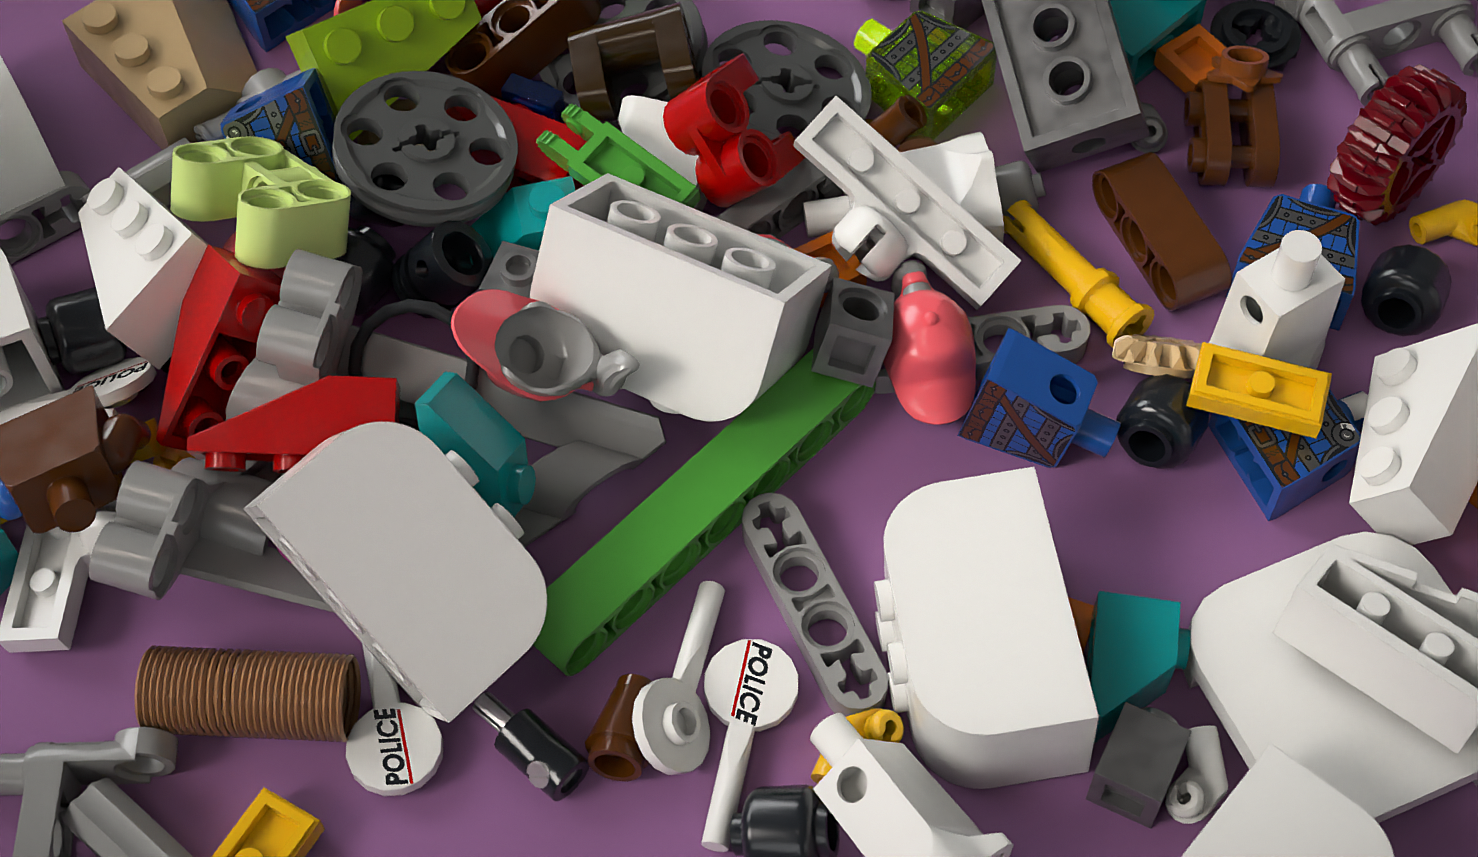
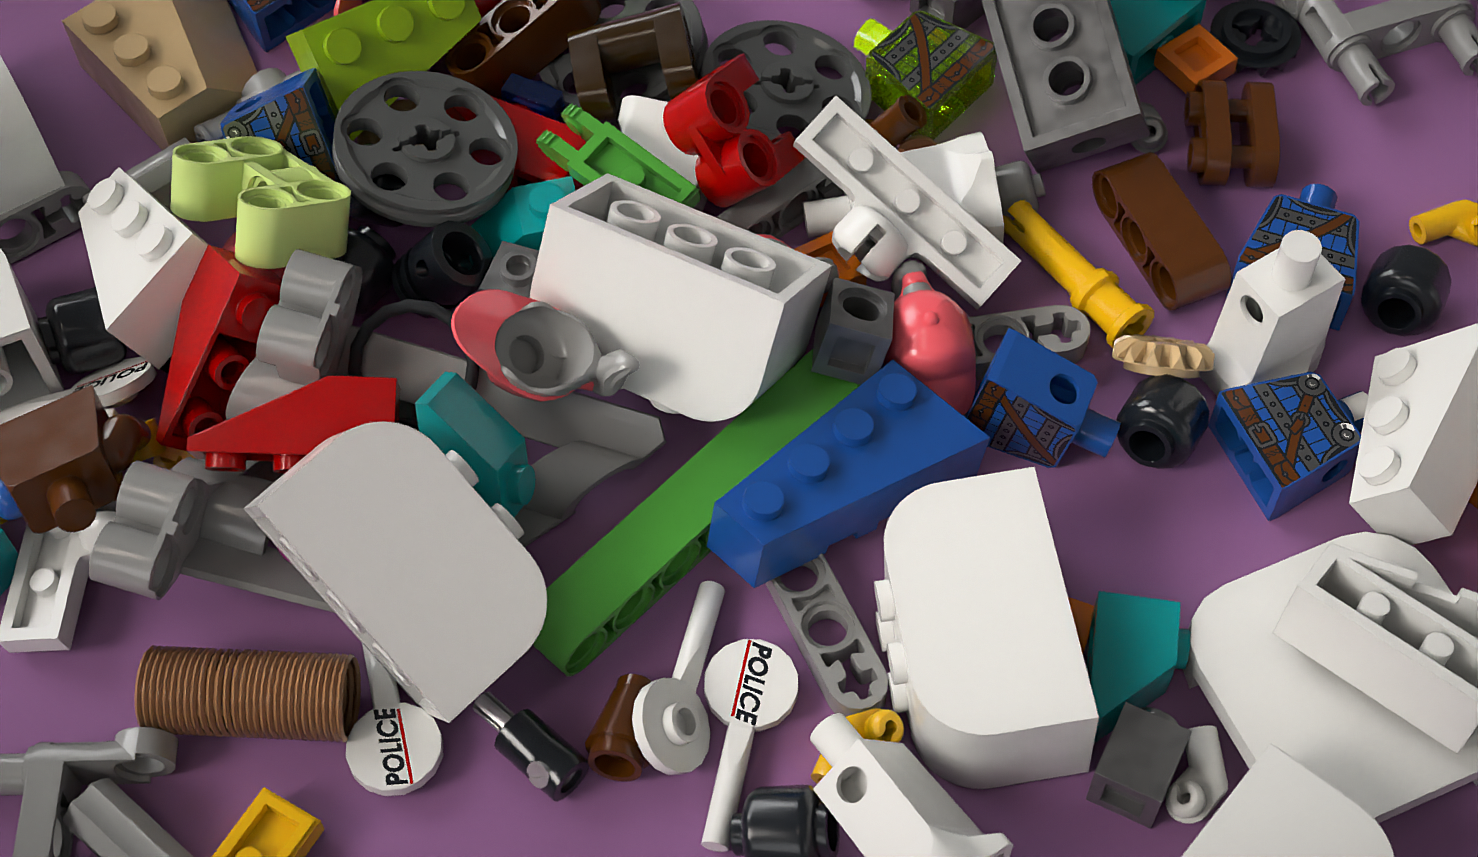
yellow plate [1186,342,1332,439] -> none
dark orange plate [1207,46,1283,93] -> none
dark red gear [1327,64,1467,226] -> none
none -> blue wedge [707,359,990,588]

